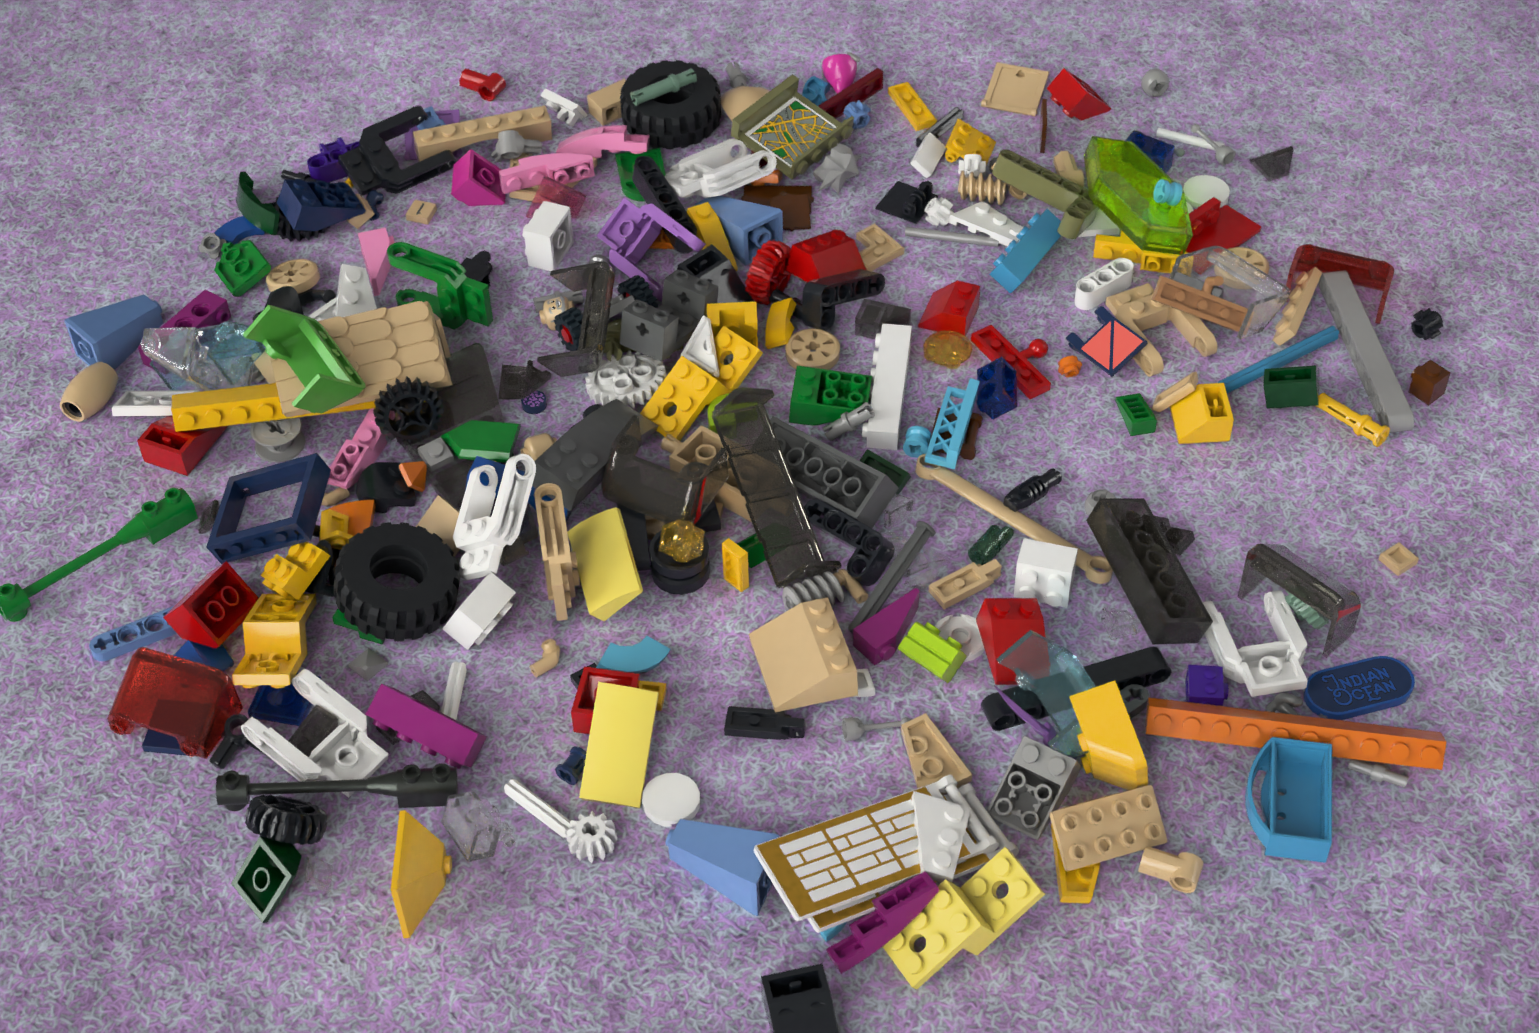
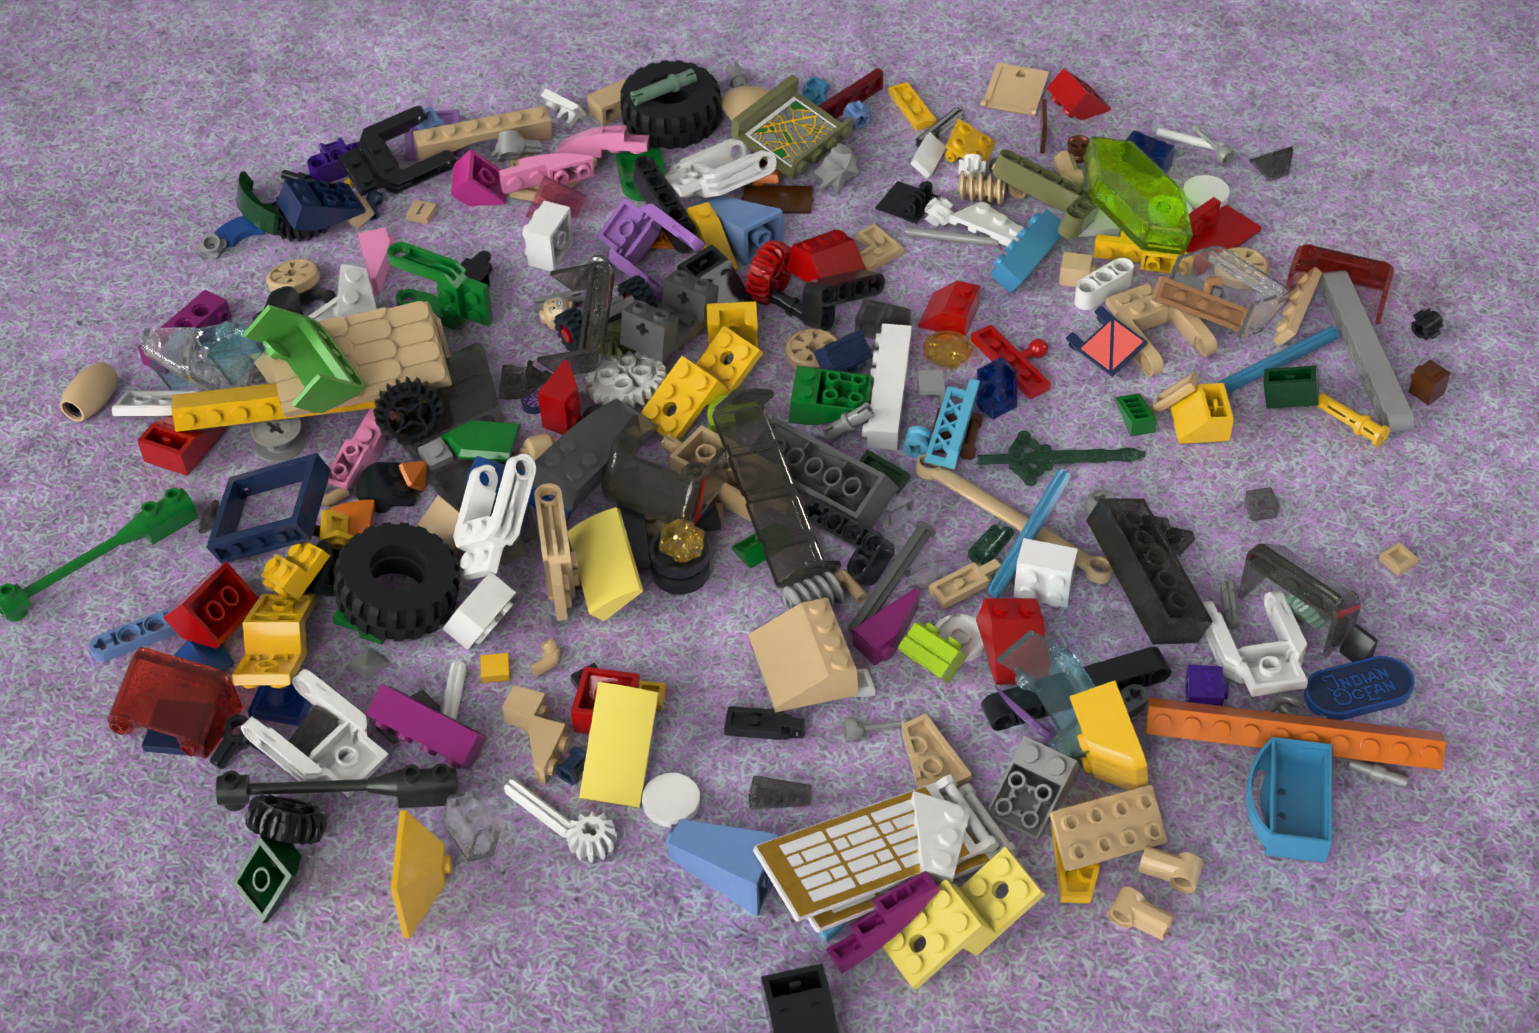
medium blue slope [64,294,163,370] -> none
green tile [214,240,271,297] -> none
red piece [459,68,506,101] -> none
medium azure tile [596,636,671,673] -> none
white tile [680,315,720,378] -> none
yellow plate [722,538,749,592] -> none
yellow slope [765,297,797,349] -> none
reddish brown piece [769,193,811,232] -> none
dark pink hat [822,52,861,94] -> none
black hinge [1003,468,1062,512] -> none
orange plate [1058,356,1082,378] -> none
light grey piece [1141,69,1170,97] -> none
medium azure wheel [1153,179,1182,206] -> none
none -> yellow tile [480,653,510,683]
none -> tan arch [502,685,570,785]
none -> red slope [538,360,582,435]
none -> clear smoke slope [749,775,811,809]
none -> dark blue brick [813,330,873,372]
none -> light grey panel [917,369,946,408]
none -> clear green bar [977,430,1146,486]
none -> dark azure axle [988,469,1070,598]
none -> tan brick [1059,252,1096,287]
none -> copper wheel [1067,135,1091,163]
none -> tan piece [1107,887,1175,940]
none -> light grey axle [1220,580,1241,629]
none -> clear smoke piece [1244,487,1280,521]
none -> black slope [1339,624,1378,662]

